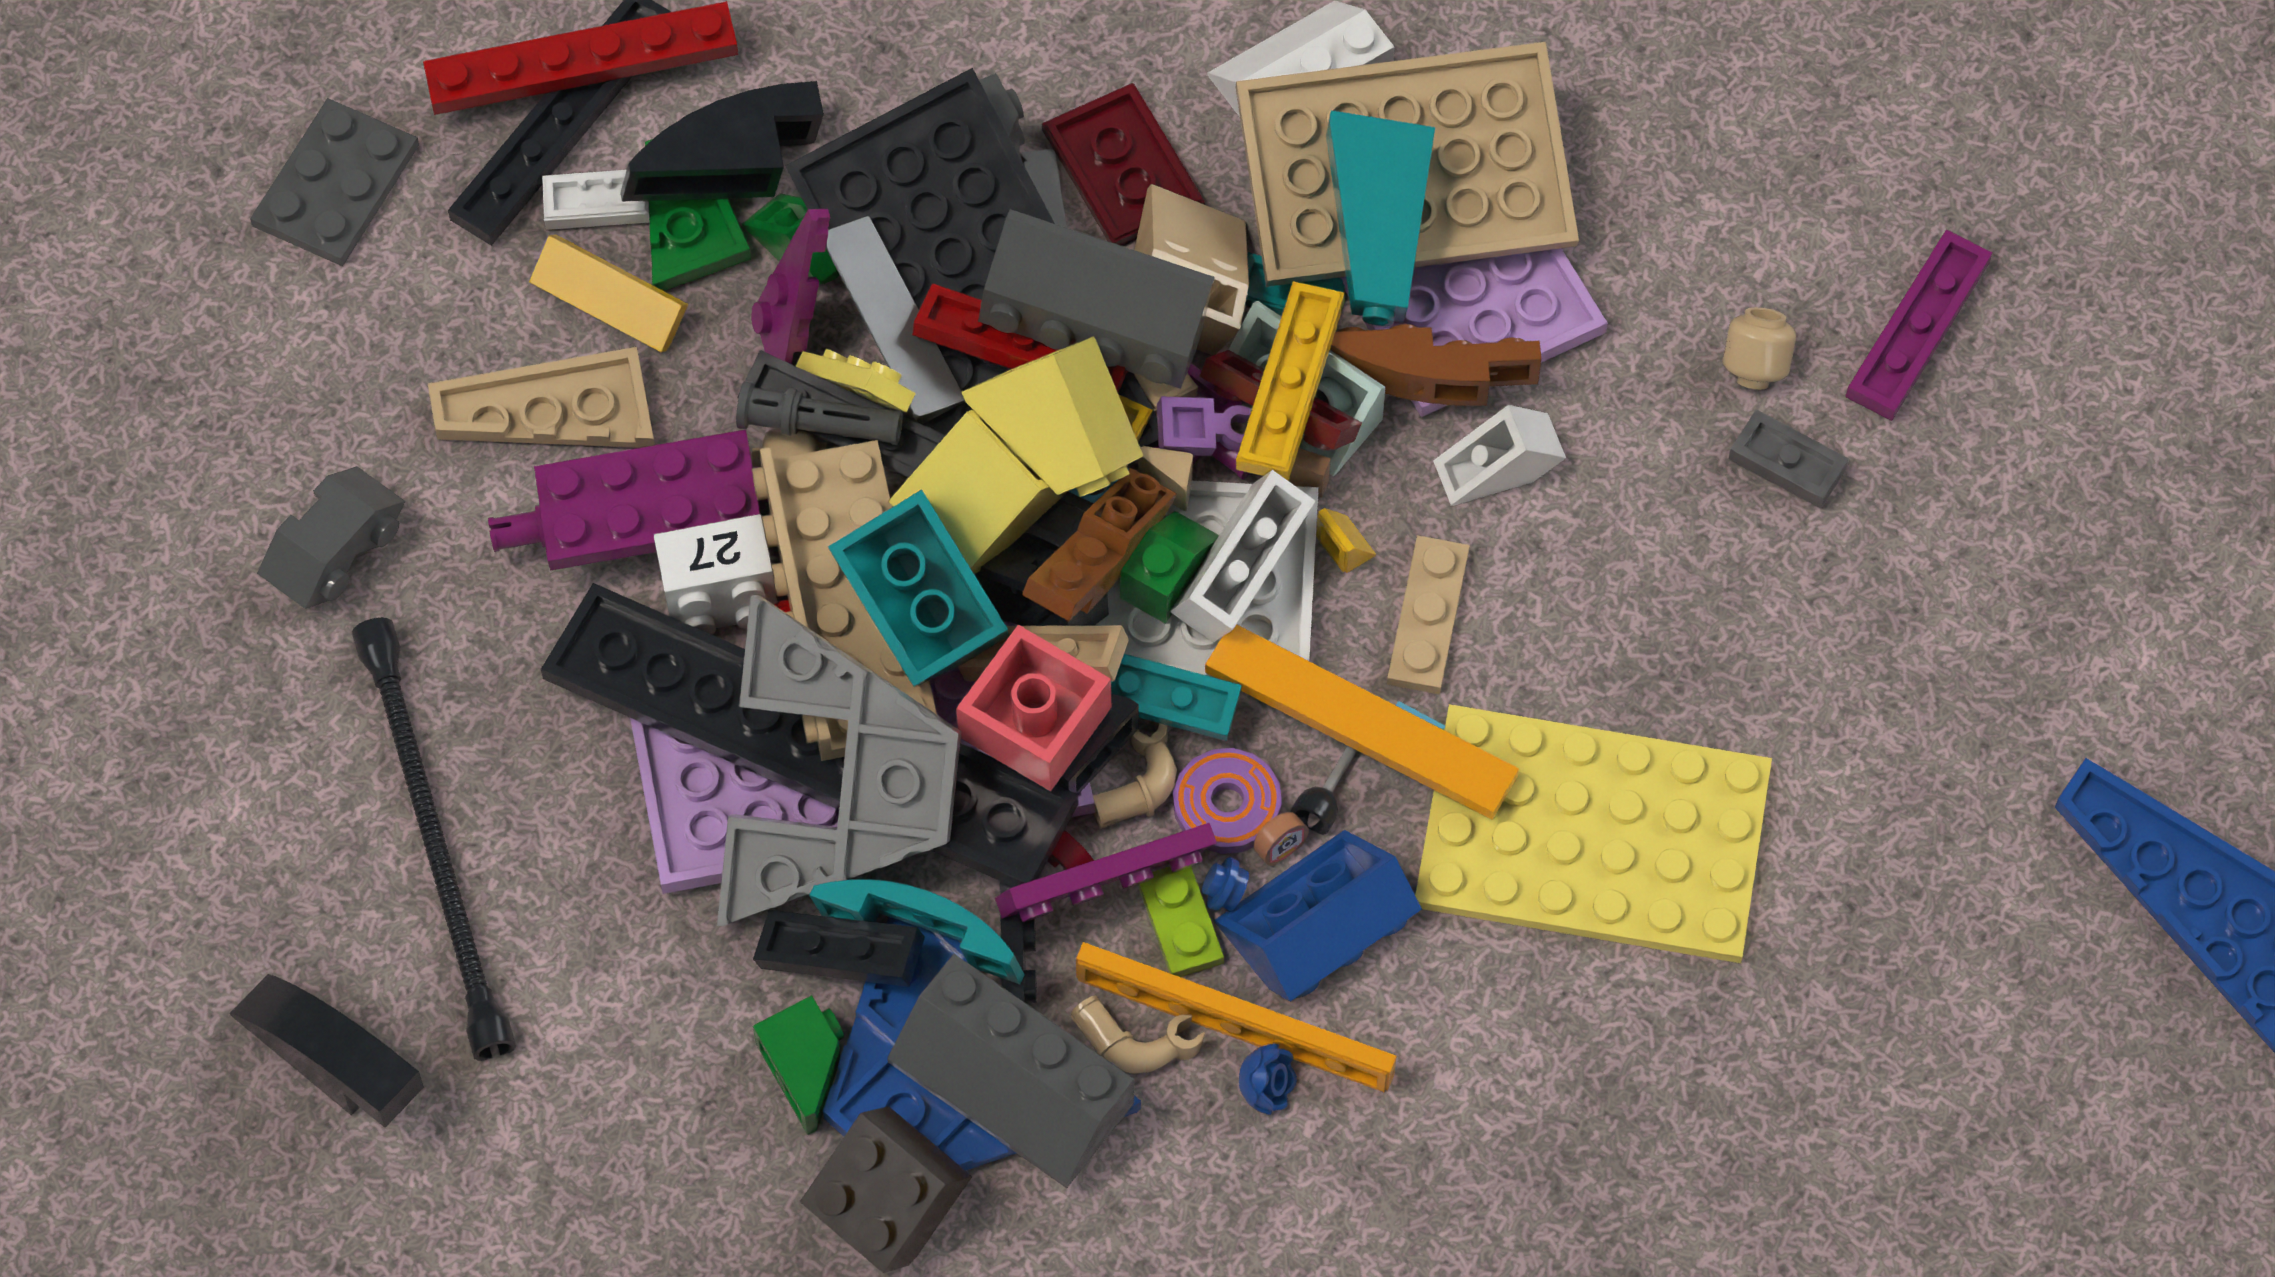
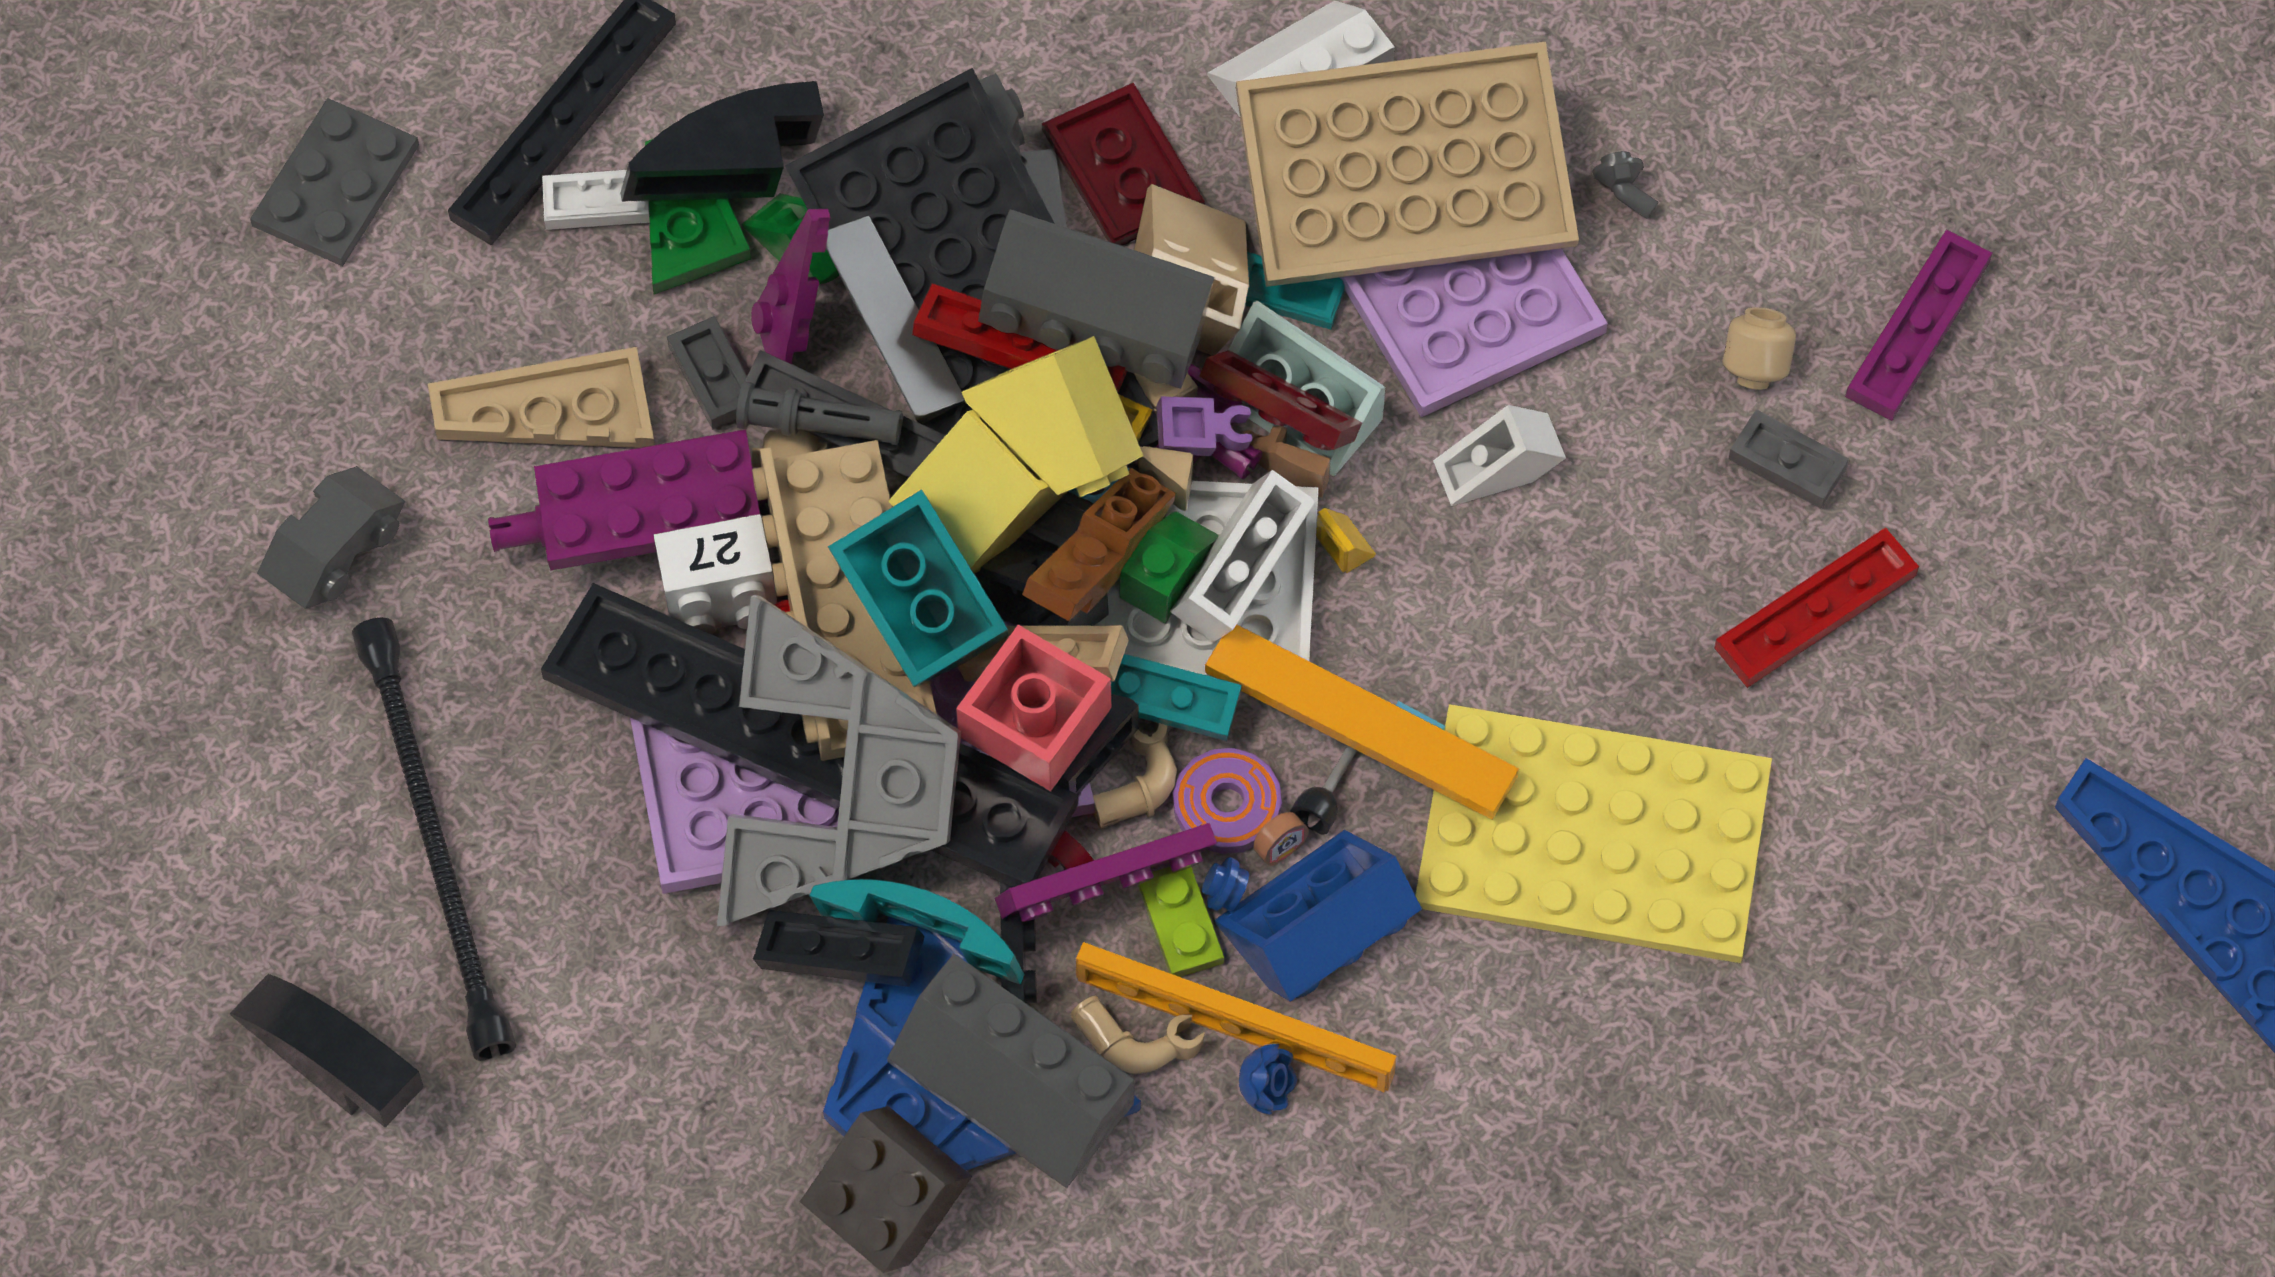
red plate [423,1,739,115] -> none
yellow tile [529,234,688,352] -> none
green slope [753,995,844,1135] -> none
light yellow plate [796,349,916,412] -> none
yellow tile [1236,281,1345,481] -> none
teal slope [1326,110,1435,326] -> none
dark orange slope [1330,324,1542,406] -> none
tan plate [1387,535,1470,694] -> none
none -> dark grey plate [667,316,747,430]
none -> dark grey plate [1592,151,1659,219]
none -> red plate [1714,527,1919,688]

